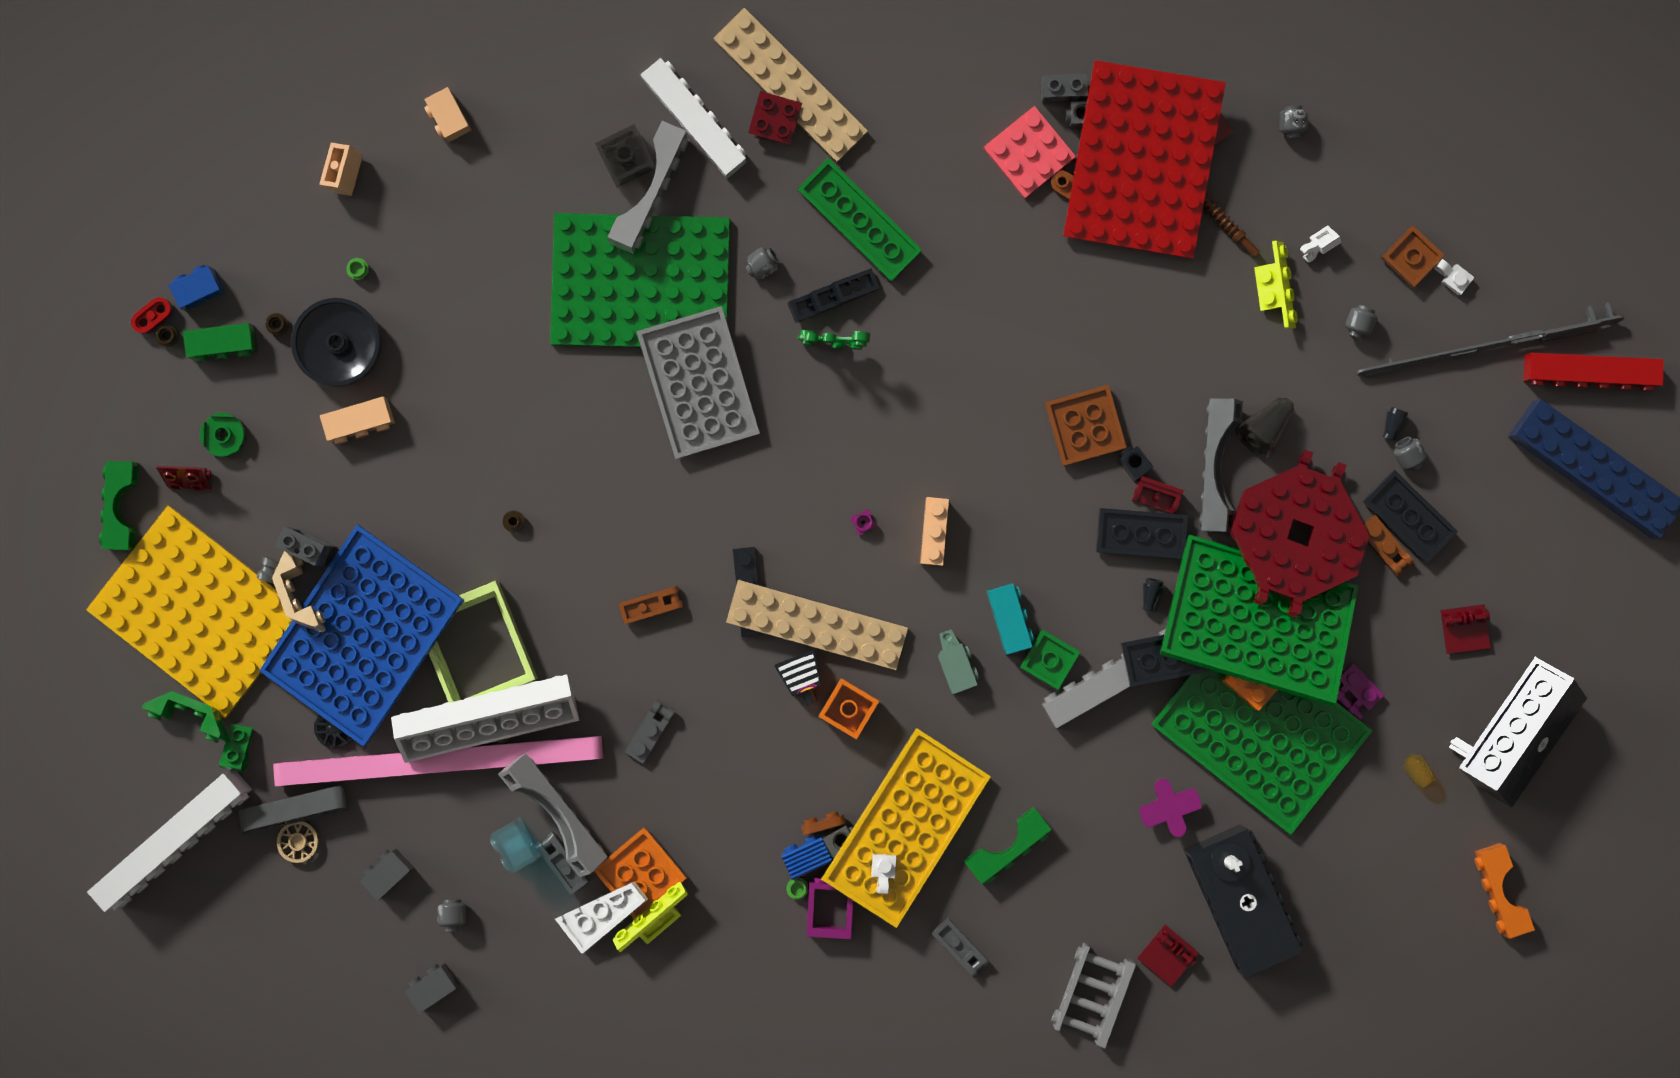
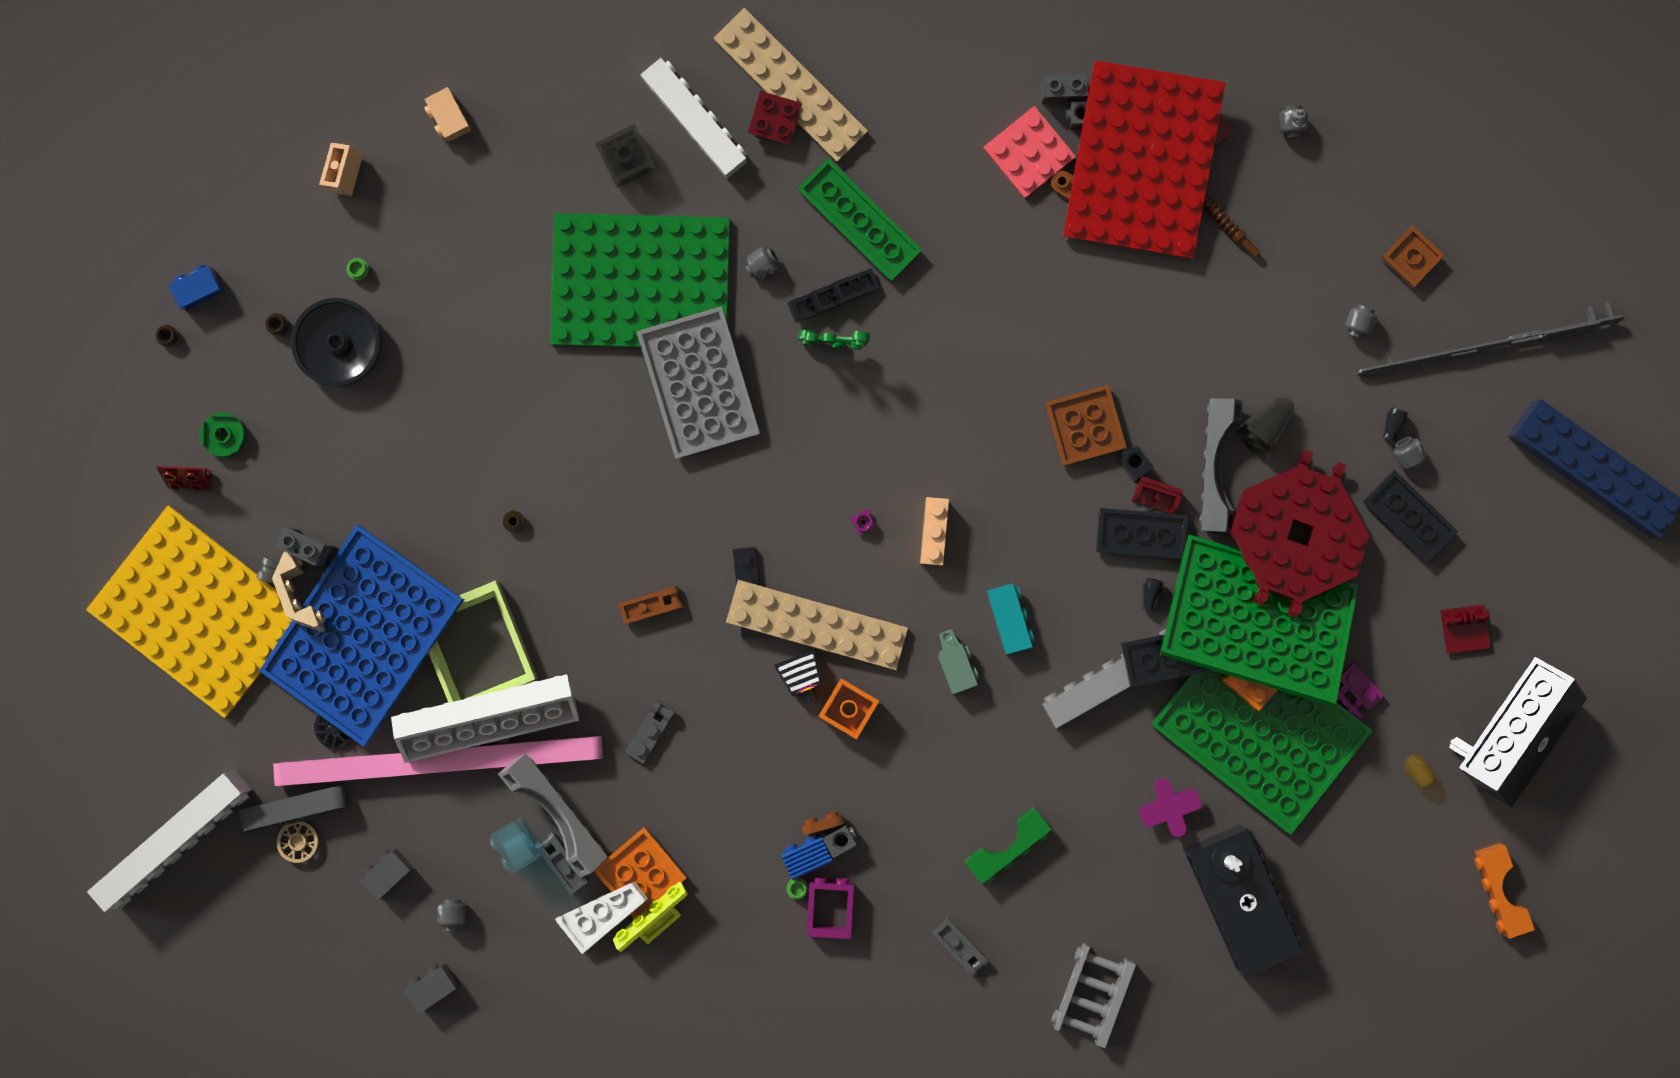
green arch [99,461,139,550] -> none
red plate [131,297,173,334] -> none
green slope [142,691,229,743] -> none
green brick [183,323,258,363] -> none
green plate [219,724,254,772] -> none
light nougat brick [320,397,395,445] -> none
light grey arch [607,121,689,254] -> none
yellow plate [821,728,991,928] -> none
white plate [871,854,896,894] -> none
green plate [1020,629,1080,690] -> none
dark red hinge [1137,924,1199,987] -> none
neon yellow bracket [1254,241,1298,329] -> none
white plate [1300,226,1342,263] -> none
dark orange plate [1364,515,1415,577] -> none
white plate [1433,259,1474,296] -> none
red brick [1523,353,1664,391] -> none

